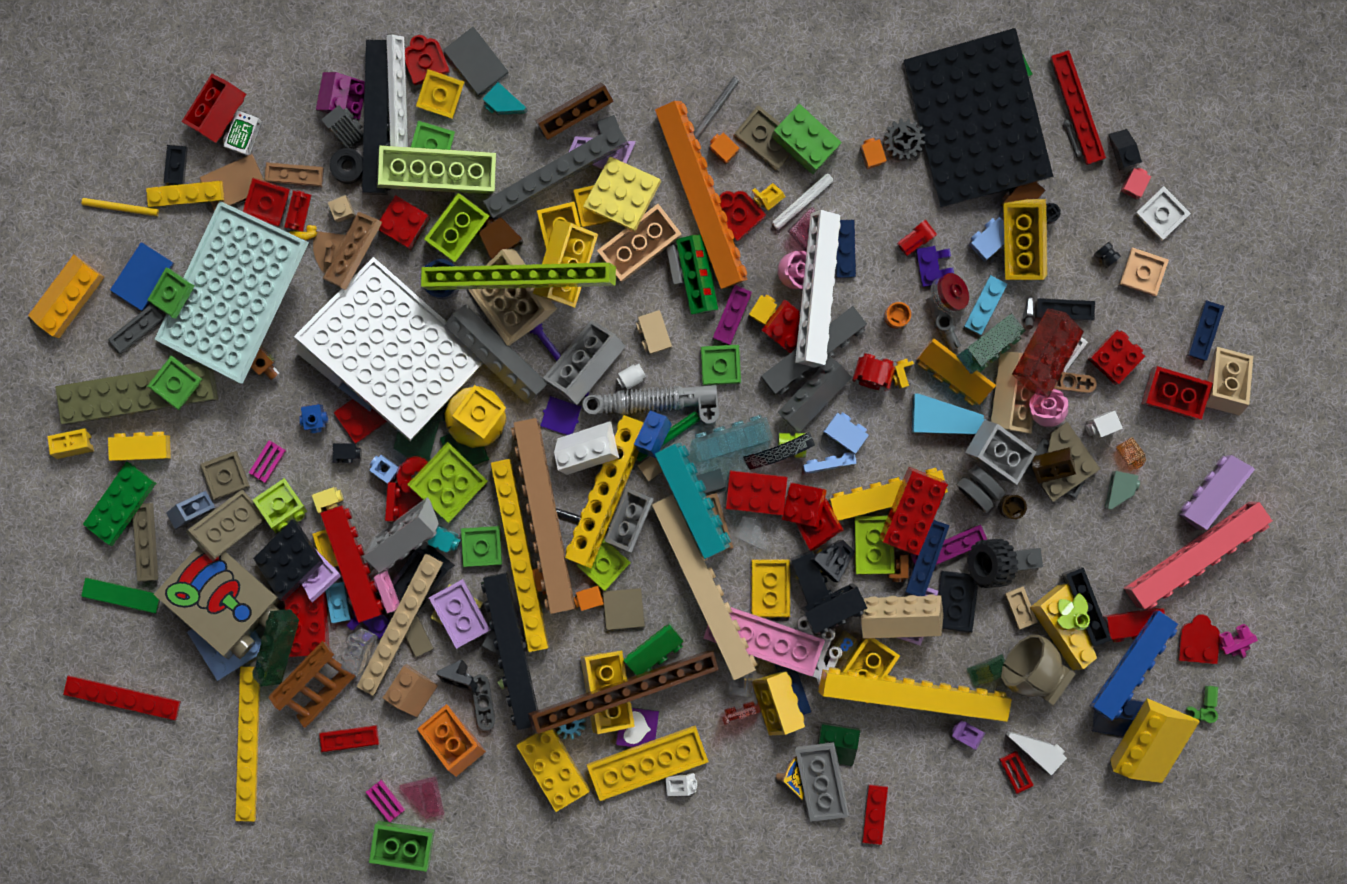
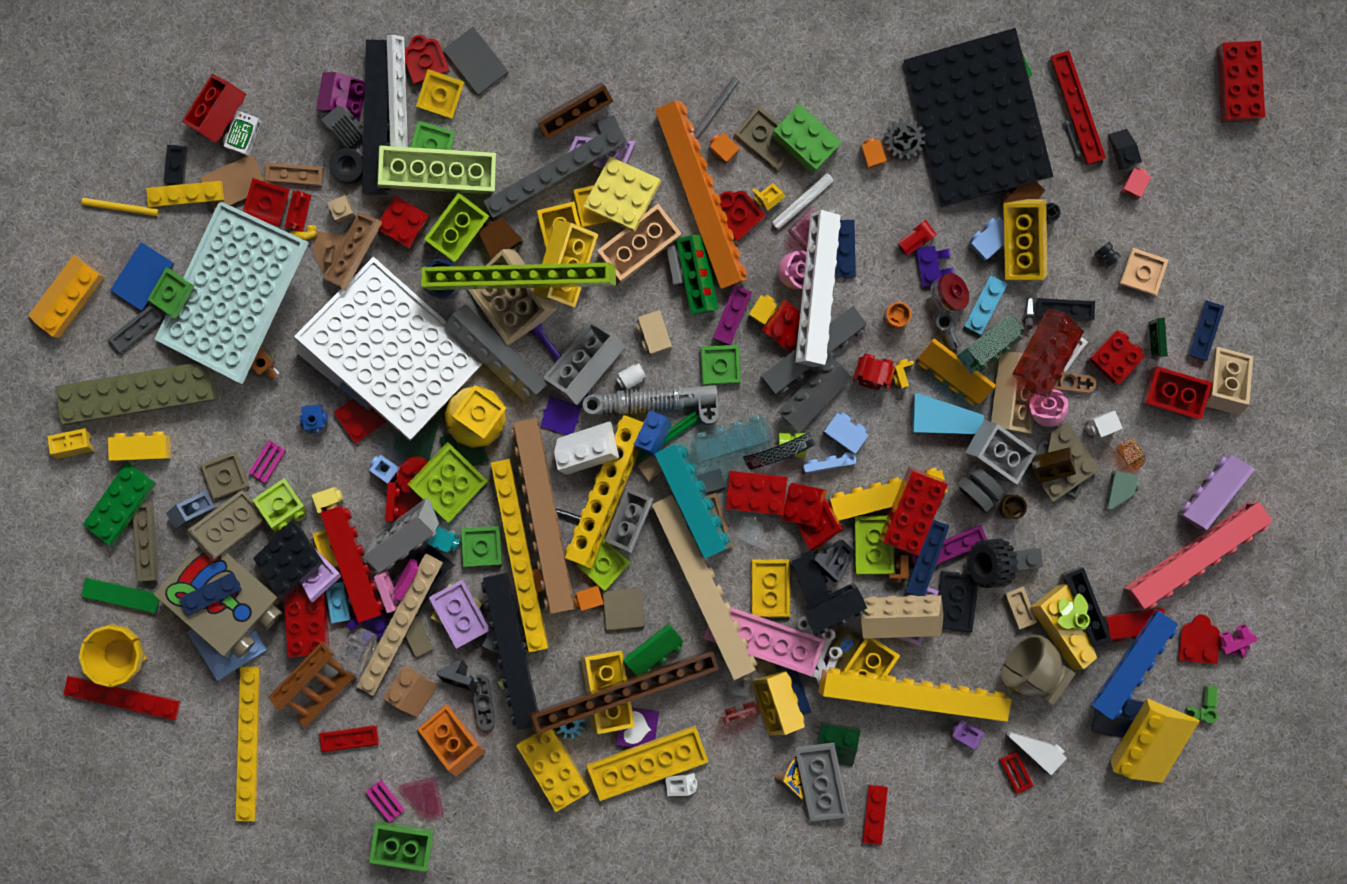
bright green plate [147,356,203,410] -> none
clear green brick [252,609,299,687] -> none
black brick [332,443,362,463] -> none
teal slope [483,82,528,115] -> none
clear green slope [967,654,1008,686] -> none
white plate [1135,186,1191,241] -> none
none -> yellow plate [79,624,147,687]
none -> dark blue plate [179,572,242,616]
none -> dark pink tile [393,558,418,601]
none -> dark green tile [1149,318,1168,359]
none -> red brick [1217,41,1266,123]

